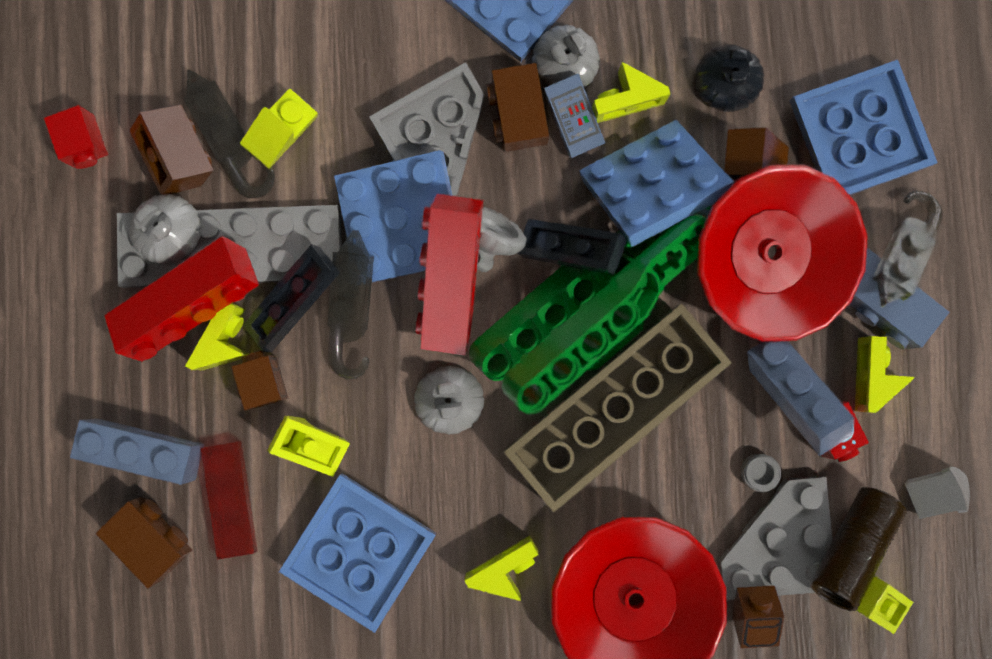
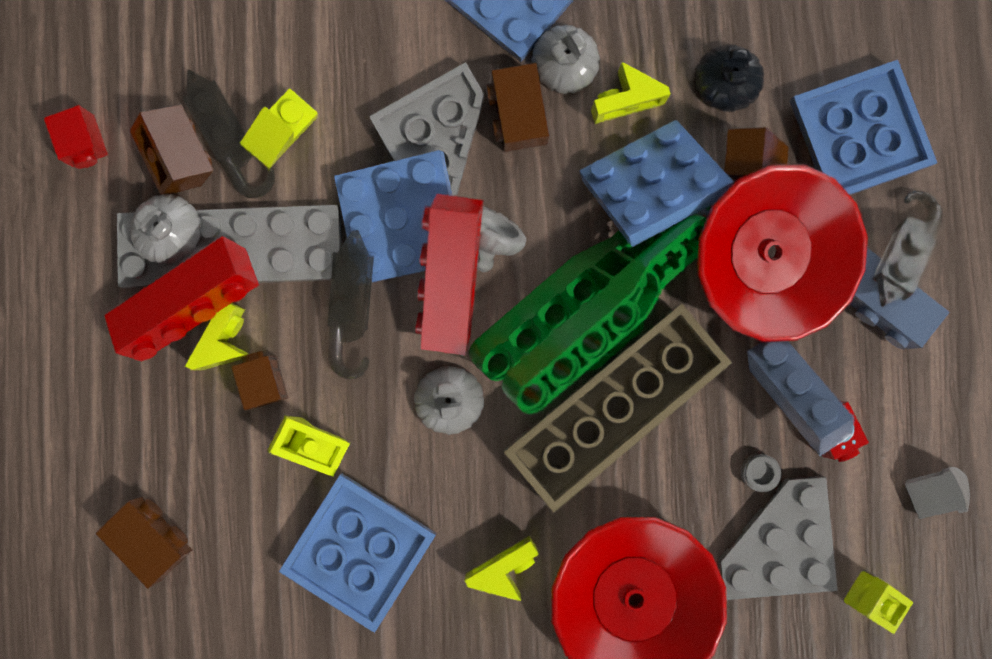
sand blue brick [70,419,205,485] -> none
clear red plate [201,441,258,560] -> none
black plate [243,244,340,352] -> none
black plate [517,219,627,275] -> none
sand blue tile [542,73,605,158] -> none
reddish brown brick [732,585,785,648] -> none
dark brown piece [809,487,907,611] -> none
neon yellow slope [855,336,914,413] -> none

